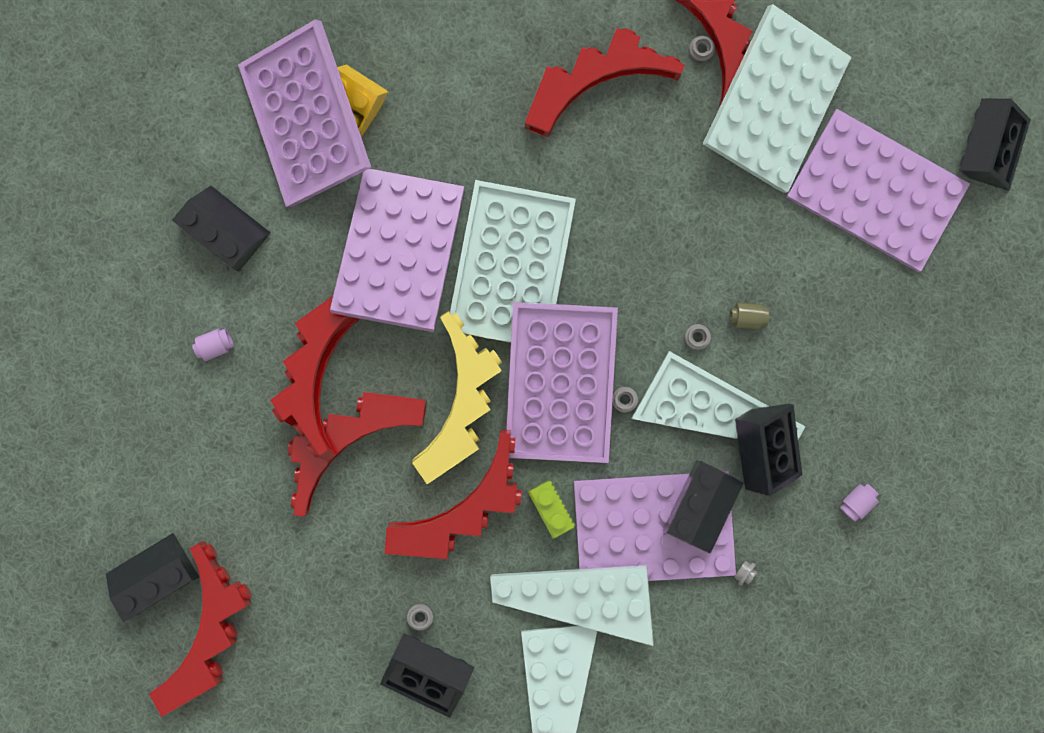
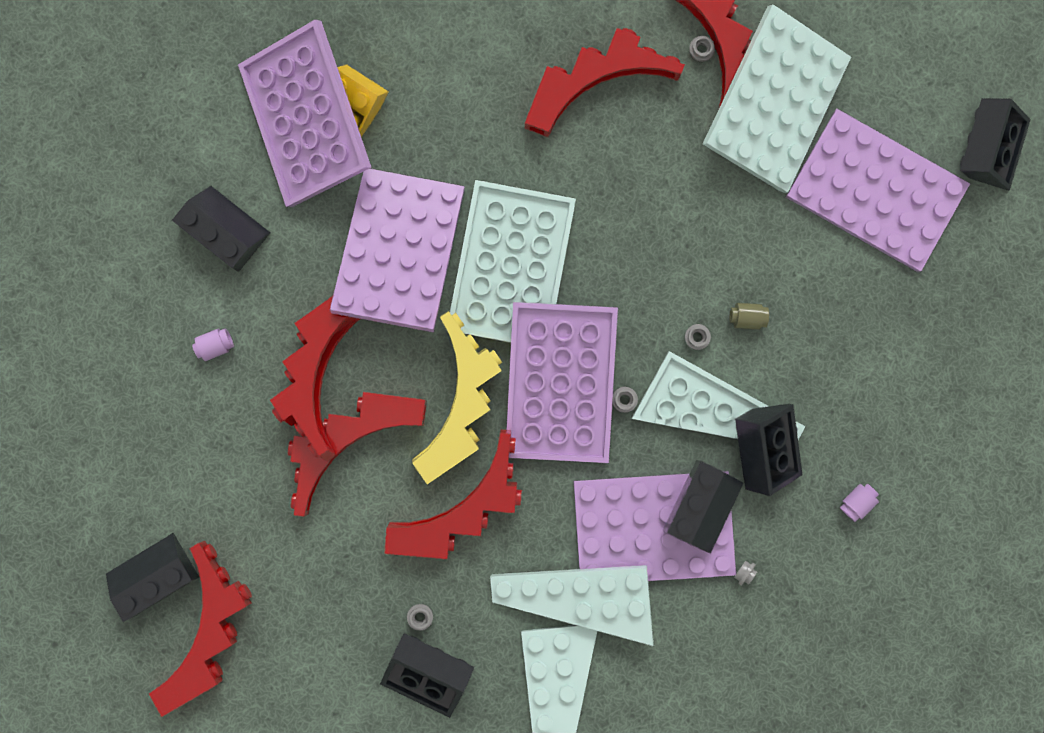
lime brick [528,480,575,538] -> none

